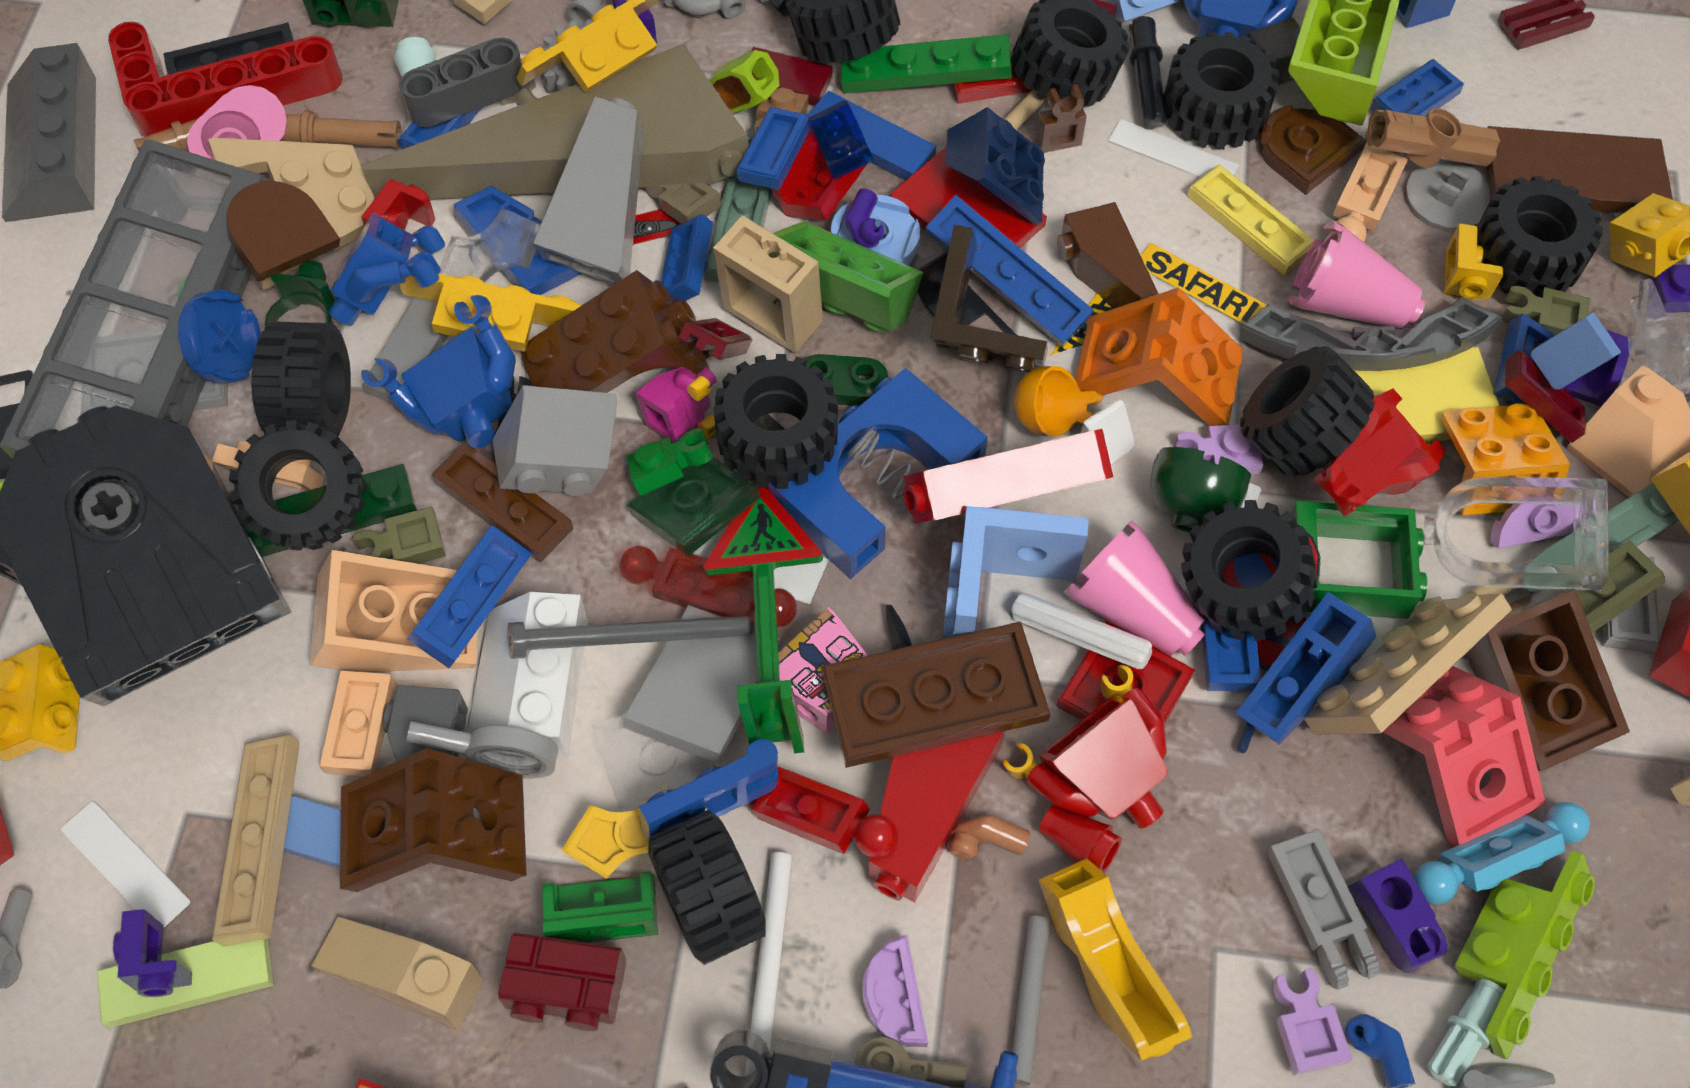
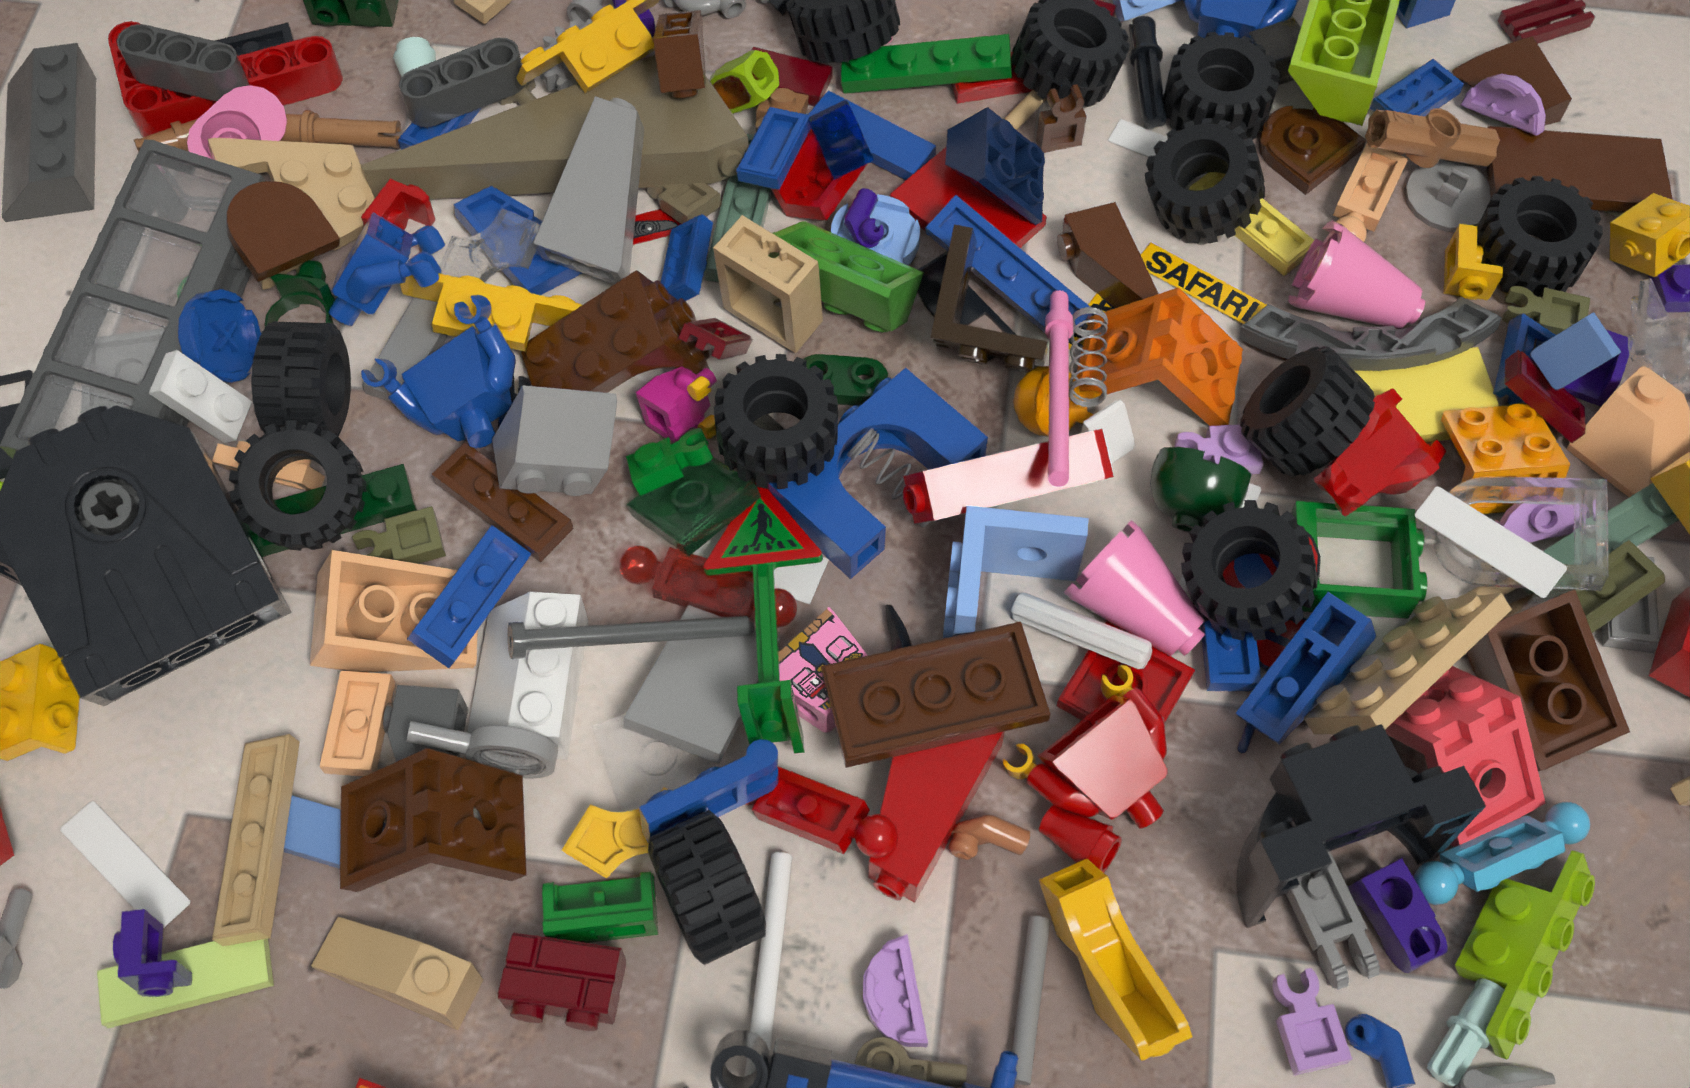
none -> dark grey beam [117,24,249,101]
none -> white plate [148,350,252,443]
none -> reddish brown slope [653,10,706,98]
none -> bright pink bar [1045,290,1073,487]
none -> light grey piece [1069,307,1108,407]
none -> black tyre [1145,118,1265,244]
none -> black piece [1237,724,1486,928]
none -> white sticker [1415,487,1567,598]
none -> reddish brown slope [1451,36,1572,125]
none -> lavender plate [1460,74,1546,136]

